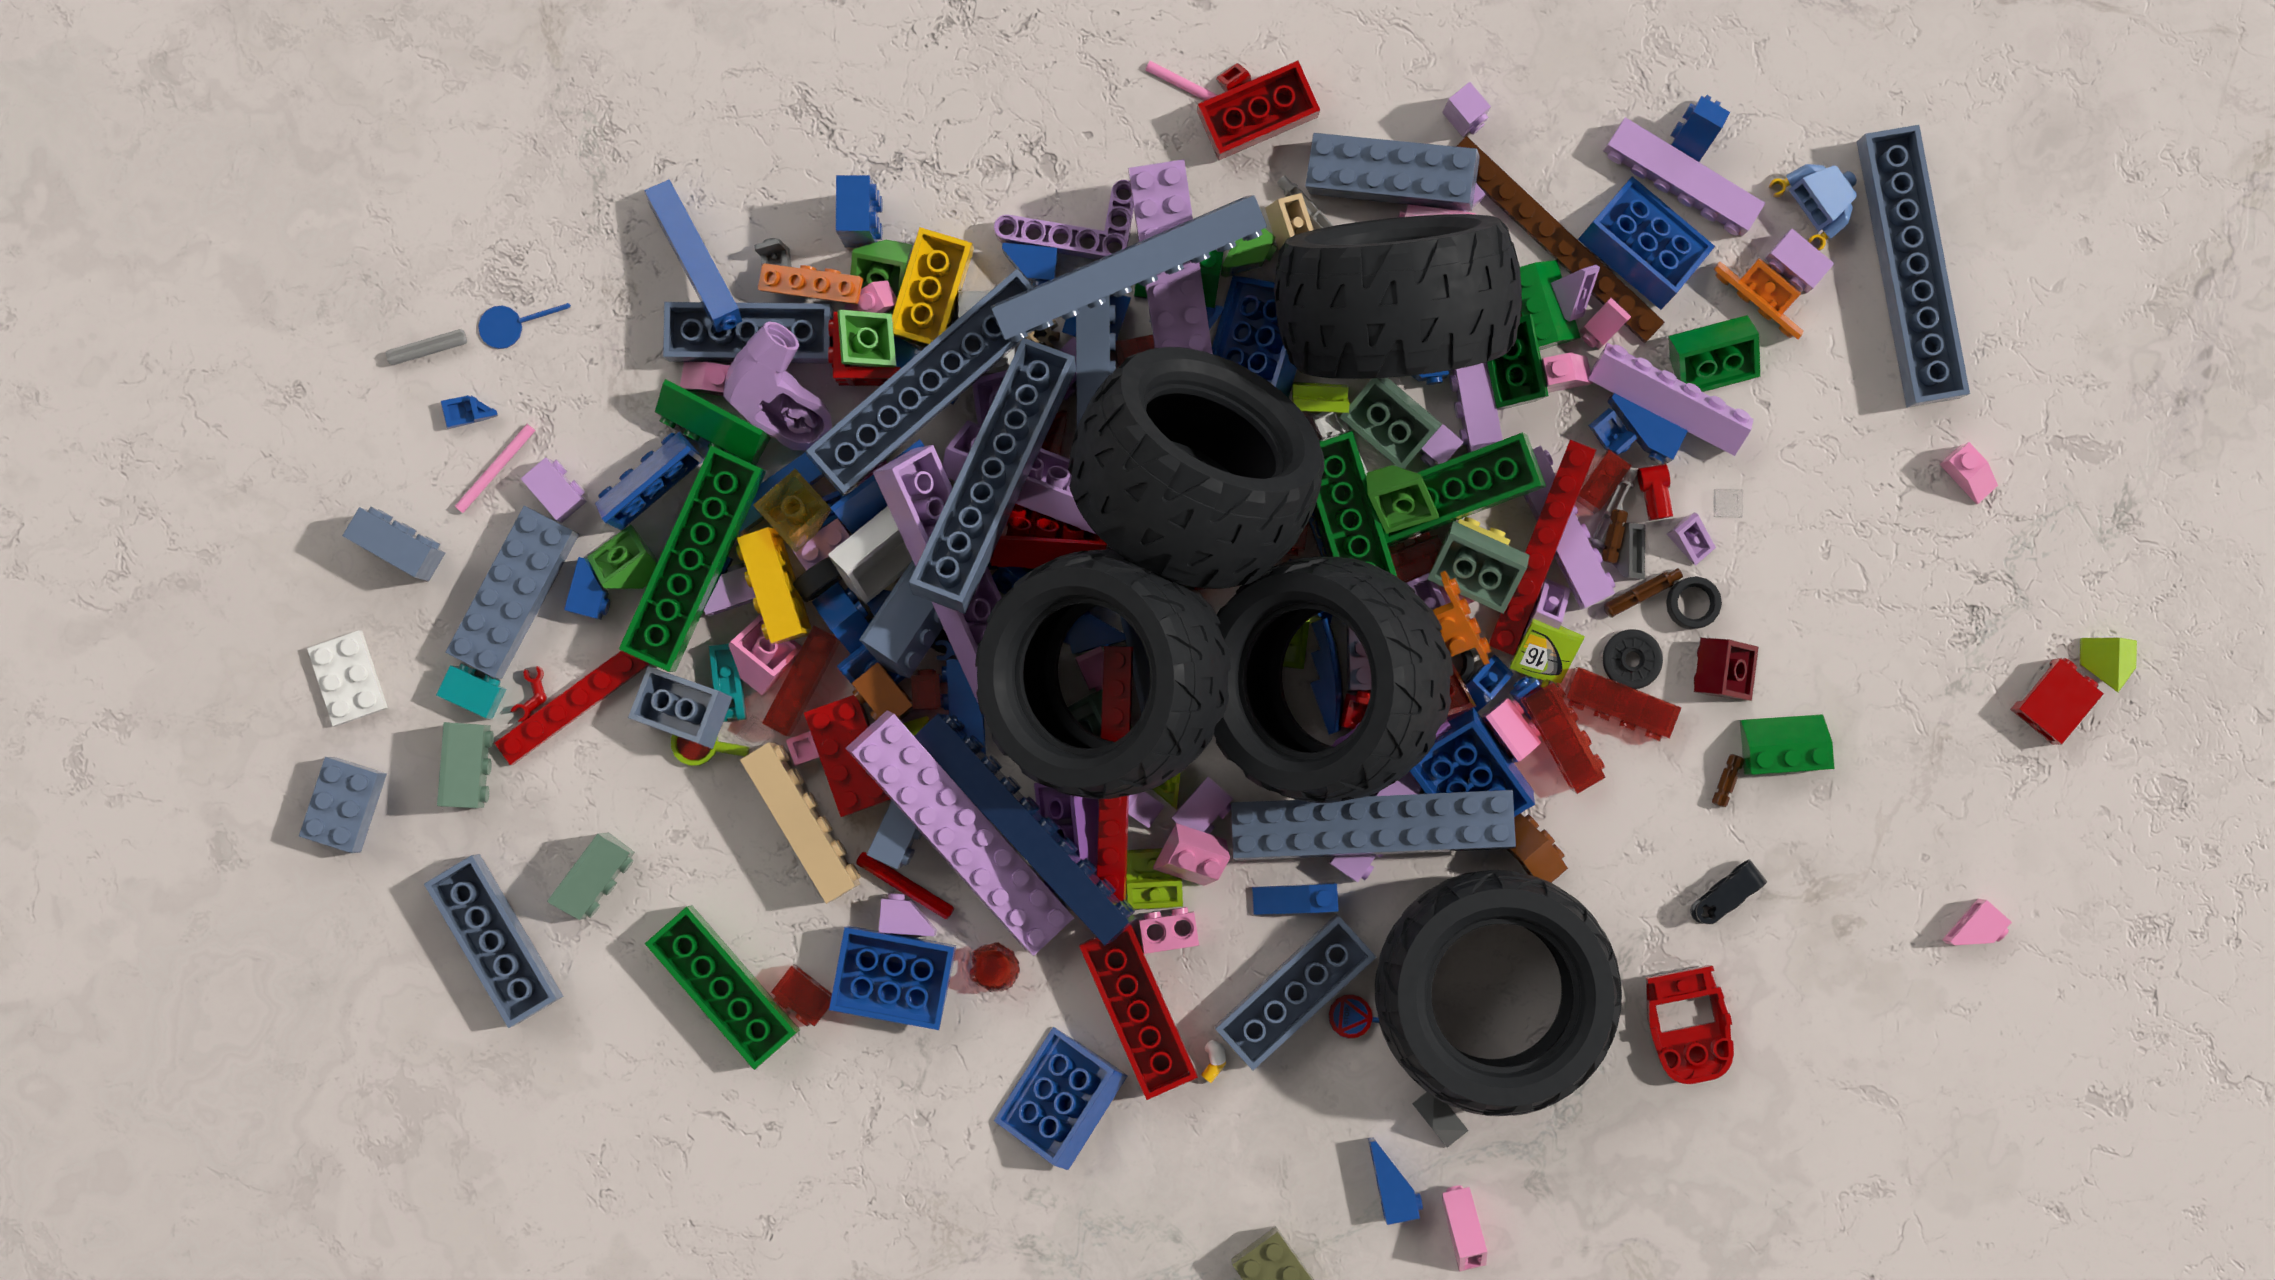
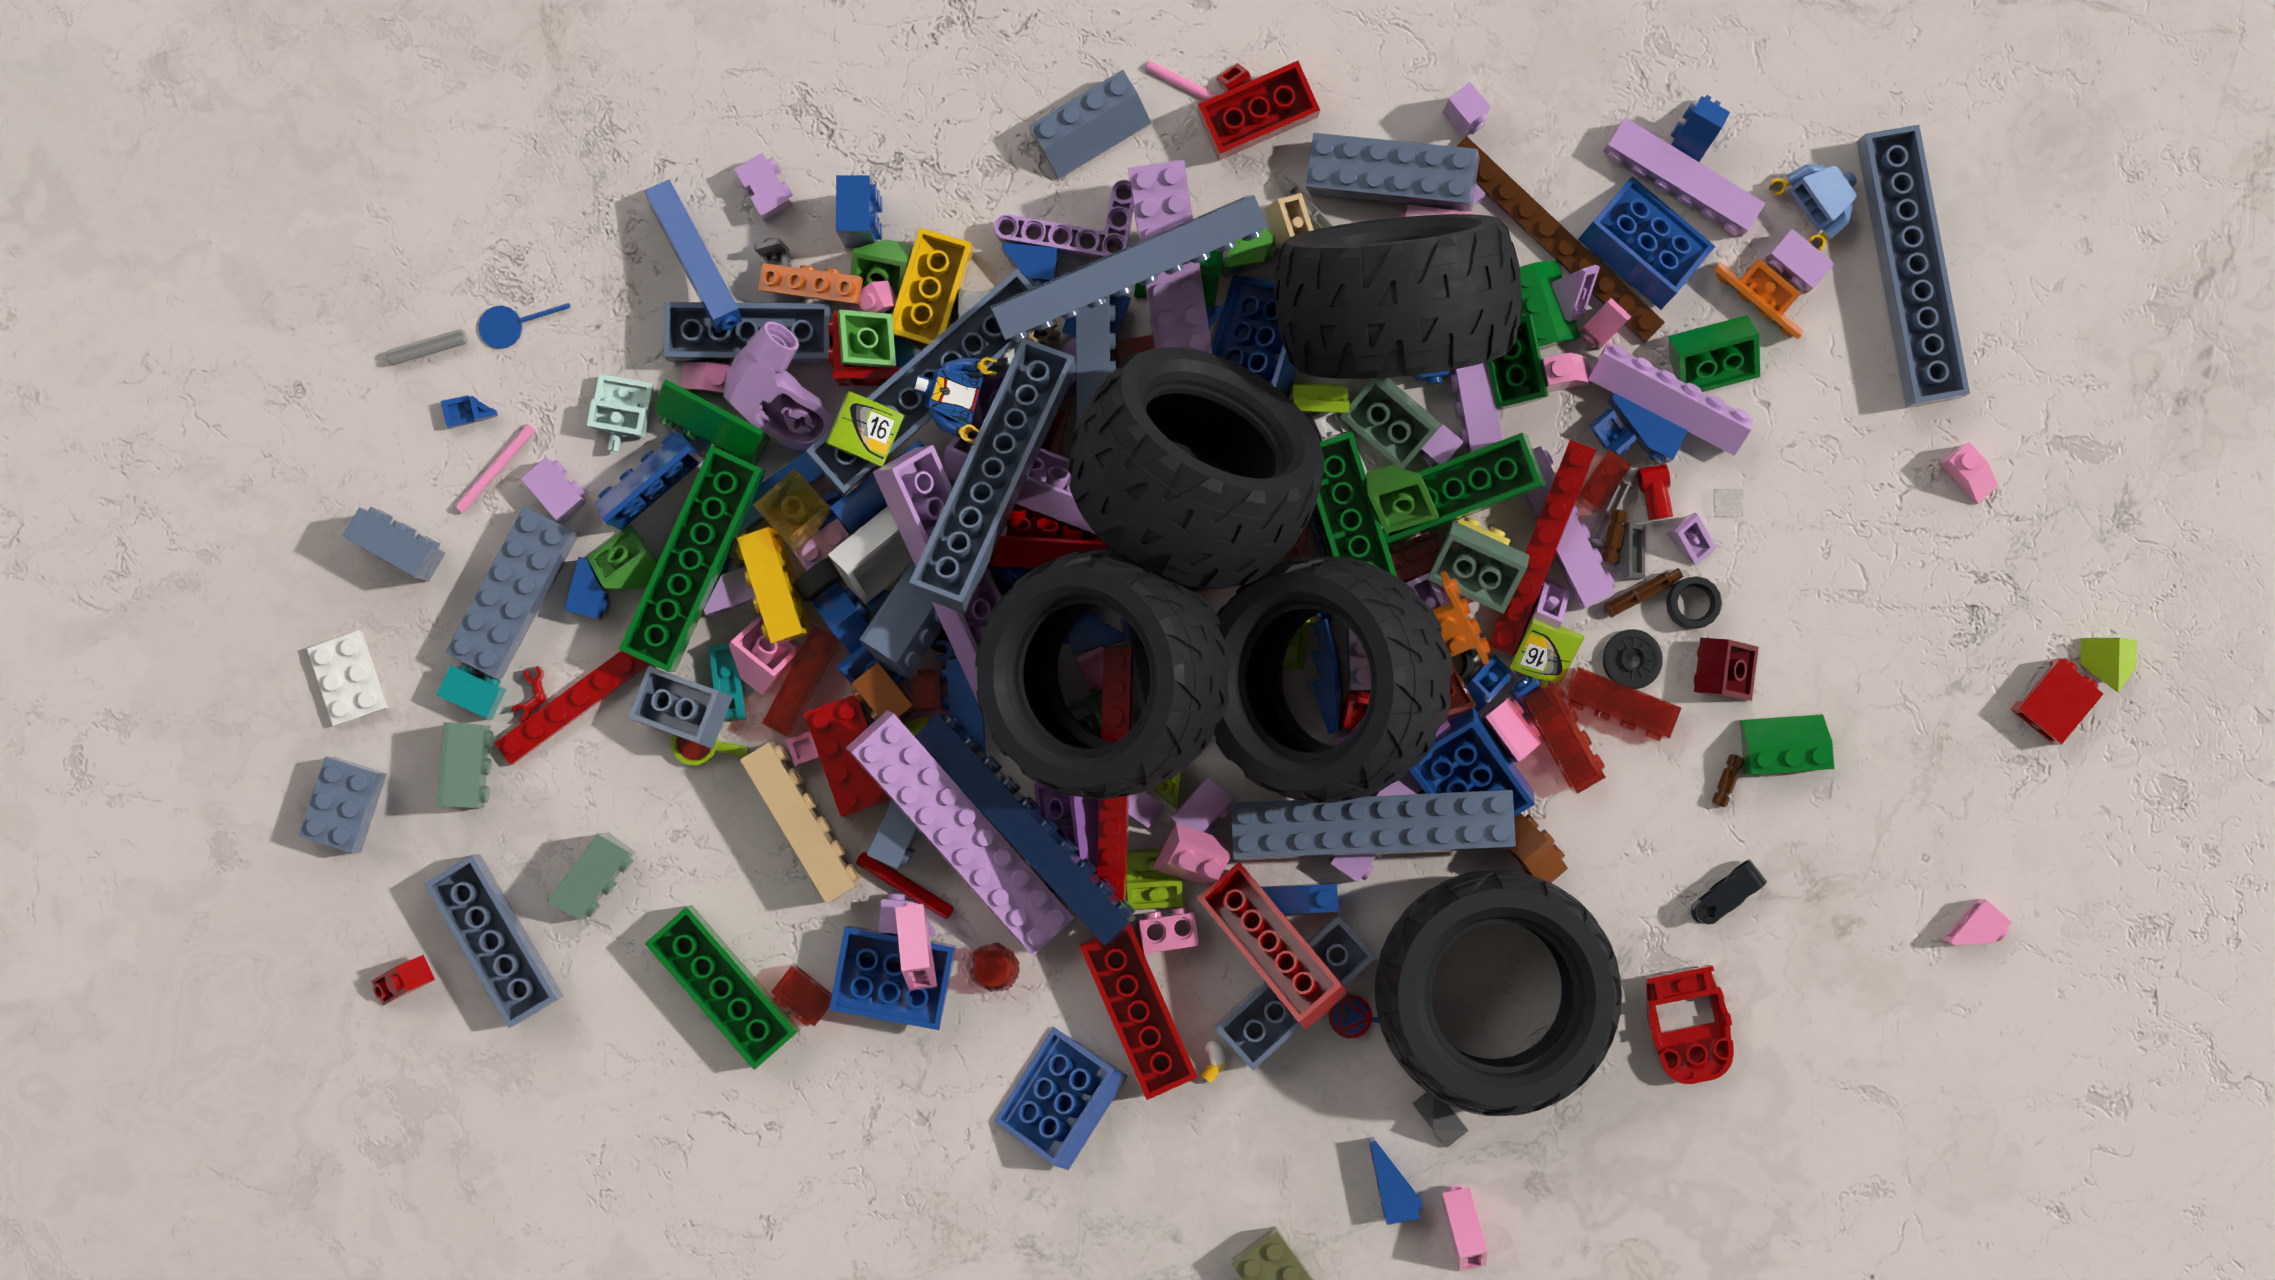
none -> red slope [371,954,435,1006]
none -> light aqua plate [587,374,655,453]
none -> lavender brick [734,153,793,222]
none -> slope [826,391,904,467]
none -> bright pink slope [895,902,937,990]
none -> torso [913,357,998,444]
none -> sand blue slope [1029,70,1151,179]
none -> brick [1197,862,1349,1030]

